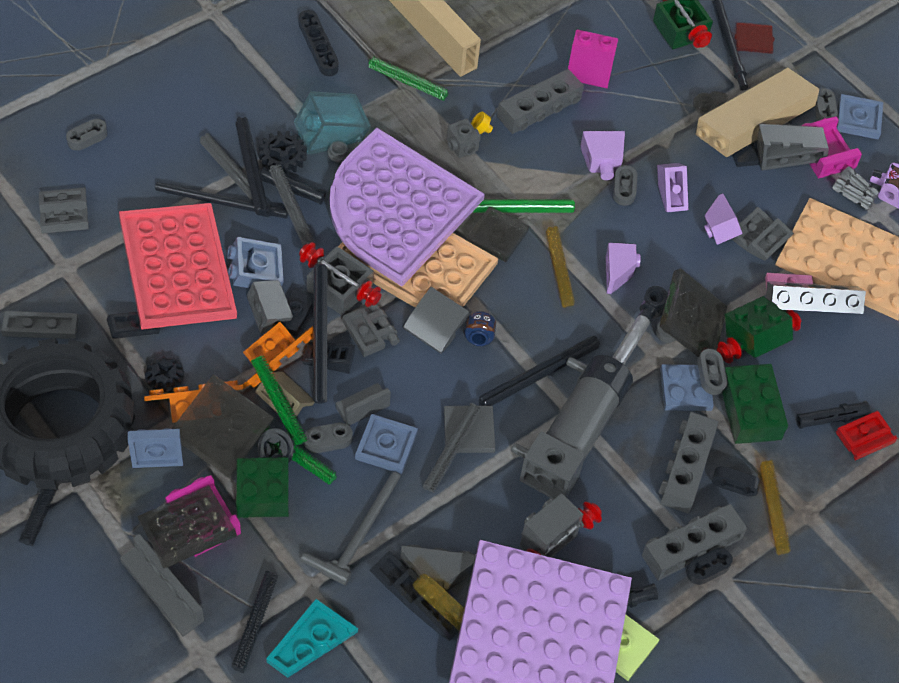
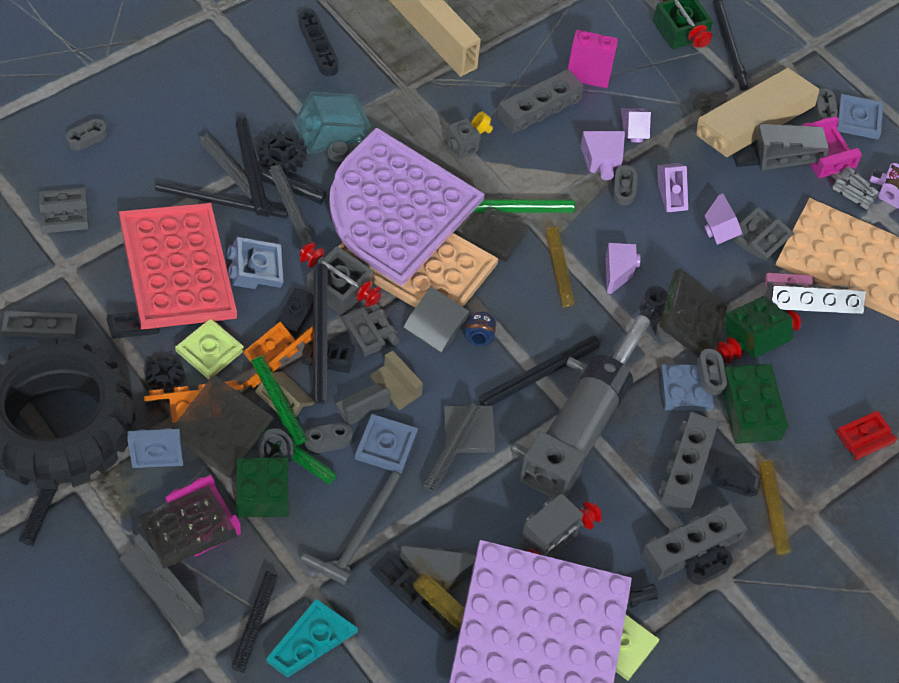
panel [247,280,293,334] -> none
green axle [368,56,449,101] -> none
clear red piece [734,23,775,54] -> none
black pin [796,401,870,429] -> none
none -> yellowish green plate [175,319,244,380]
none -> dark tan panel [370,350,423,410]
none -> slope [621,108,651,142]

